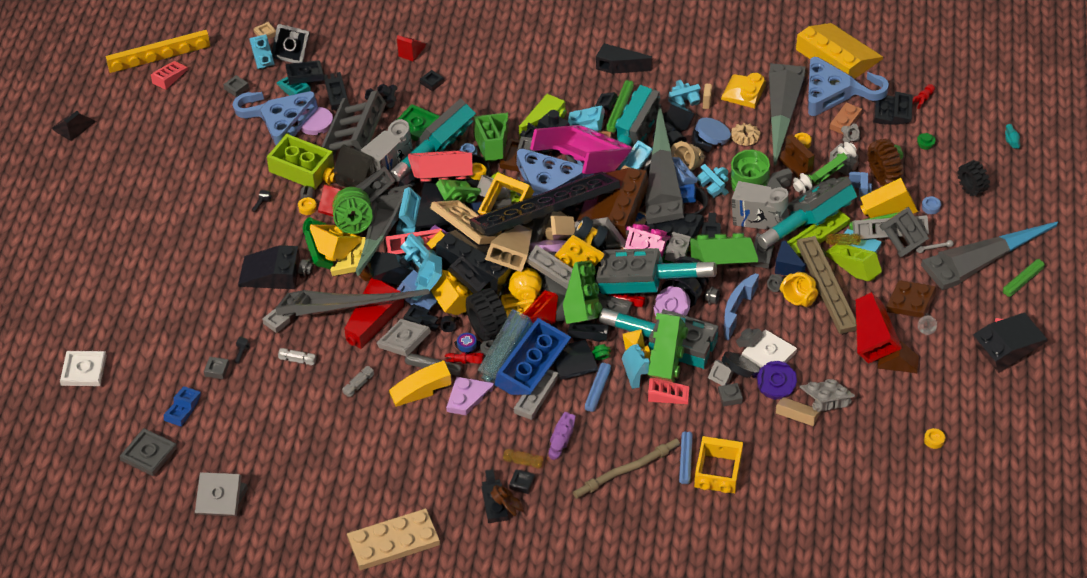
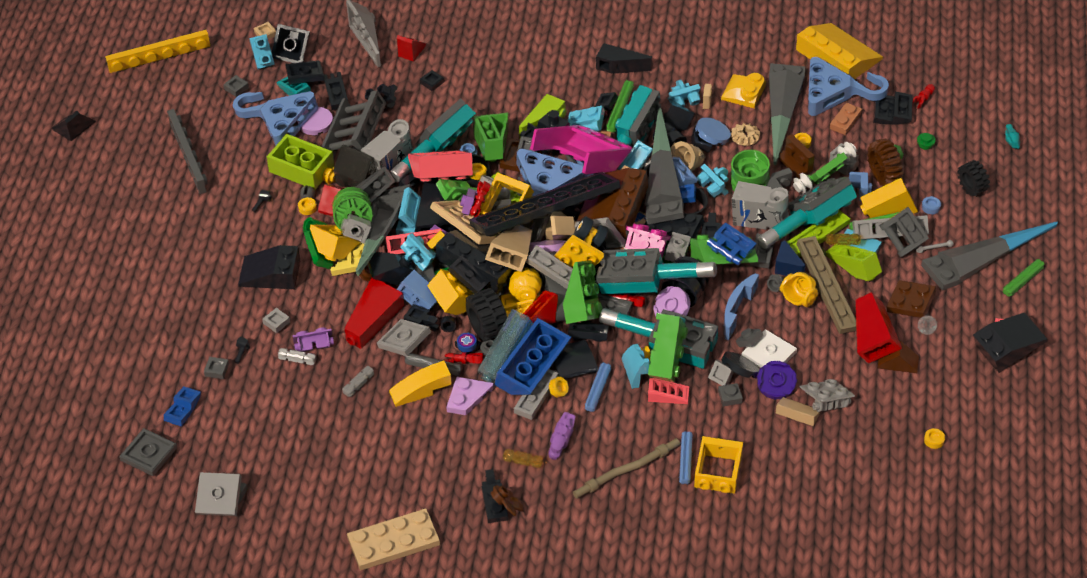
white plate [60,351,107,386] -> none
coral slope [151,61,188,90] -> none
dark grey plate [275,289,430,317] -> none
dark grey plate [298,259,313,277] -> none
green plate [397,104,440,141] -> none
medium azure slope [411,252,442,300] -> none
black tile [509,469,535,494] -> none
green plate [592,344,611,360] -> none
yellow slope [622,329,645,350] -> none
dark grey plate [705,286,720,305] -> none
light grey plate [841,123,860,143] -> none
none -> dark grey plate [167,109,208,194]
none -> medium lavender hinge [293,327,334,352]
none -> light grey brick [340,213,371,244]
none -> light grey wedge [346,0,381,67]
none -> medium lavender bracket [460,188,485,215]
none -> red piece [470,181,491,217]
none -> yellow tile [549,377,569,398]
none -> blue plate [707,222,757,266]

